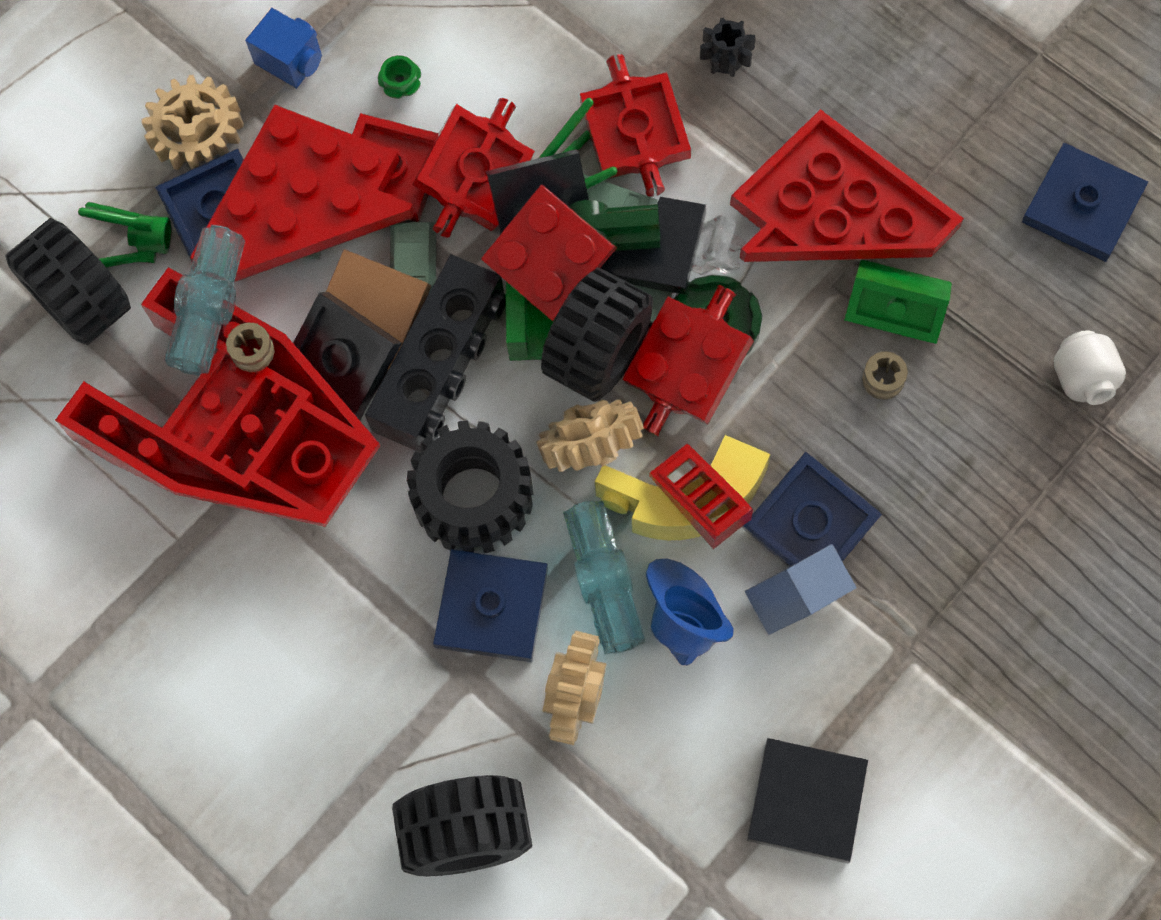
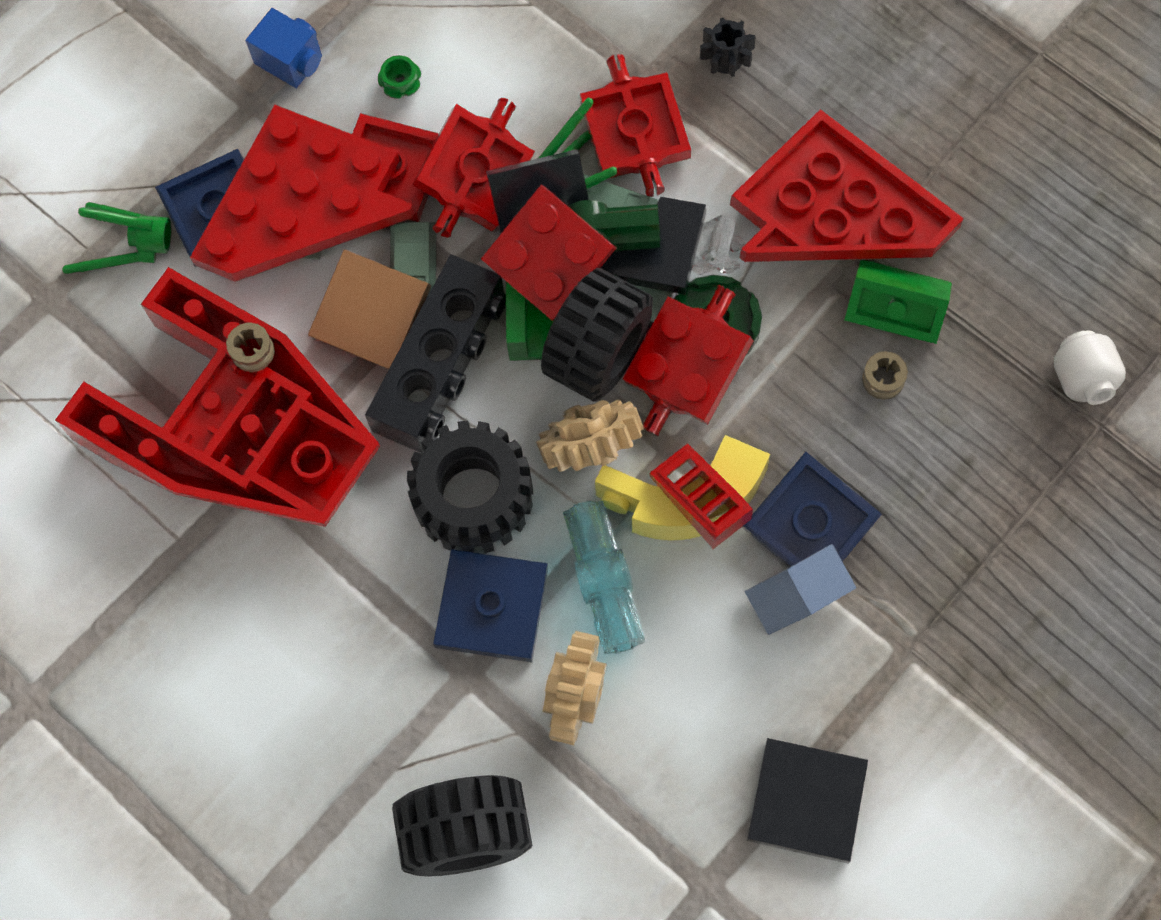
black tyre [5,218,131,346] -> none
tan gear [141,75,244,170] -> none
clear light blue piece [164,225,245,376] -> none
black plate [293,292,402,420] -> none
blue piece [646,558,734,666] -> none
dark blue plate [1021,143,1149,262] -> none

